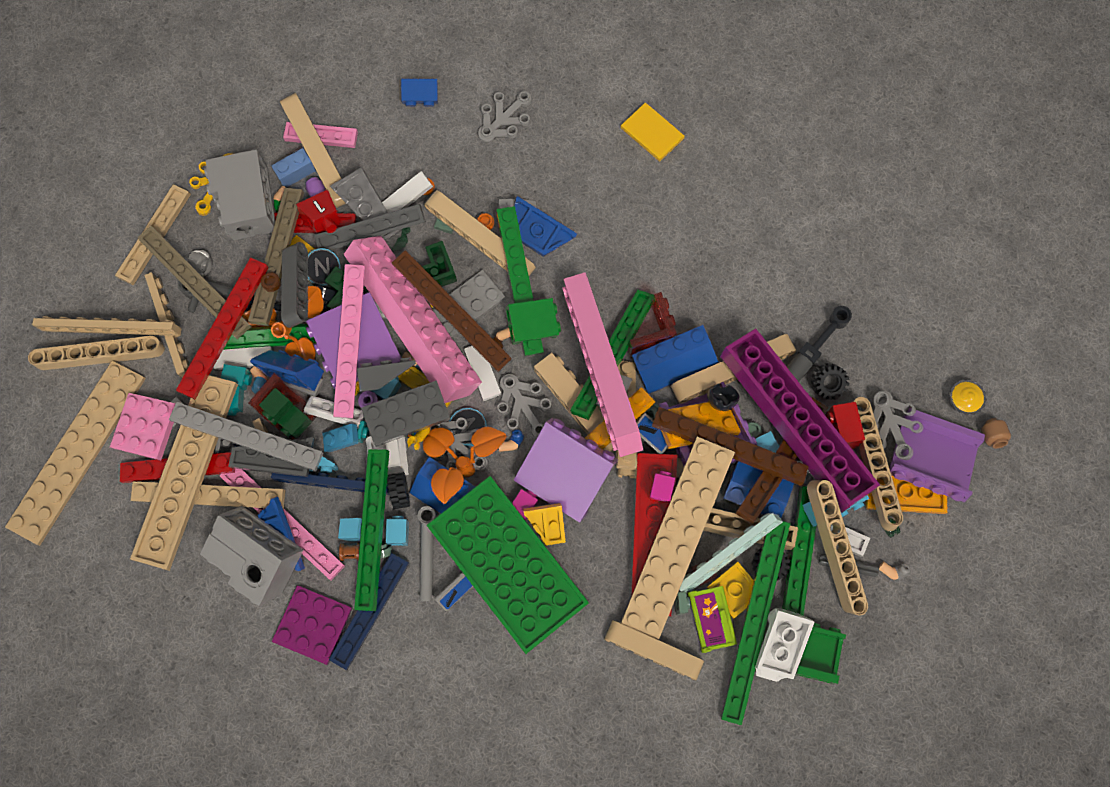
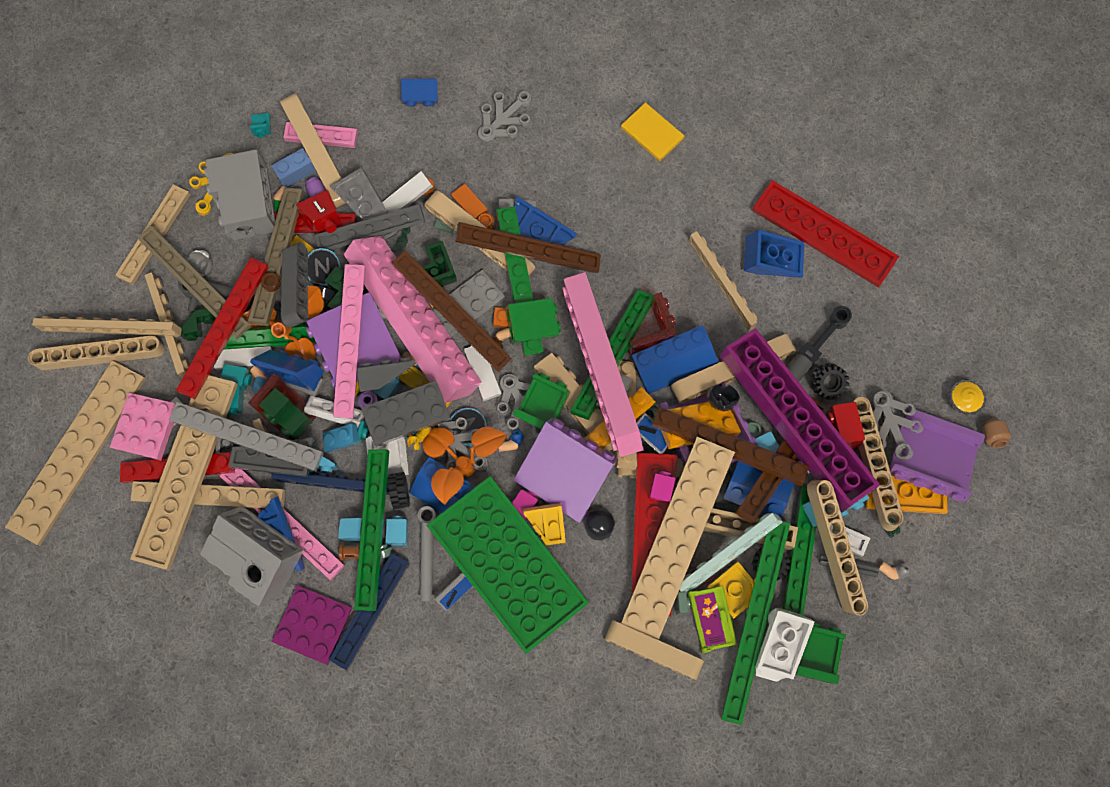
none -> dark green slope [181,308,216,341]
none -> teal bracket [250,113,271,138]
none -> orange tile [451,184,488,220]
none -> reddish brown tile [455,222,601,273]
none -> orange plate [493,307,509,328]
none -> green panel [513,372,571,429]
none -> black hair [584,508,615,540]
none -> tan plate [689,231,757,331]
none -> blue slope [744,230,804,278]
none -> red plate [752,180,900,288]

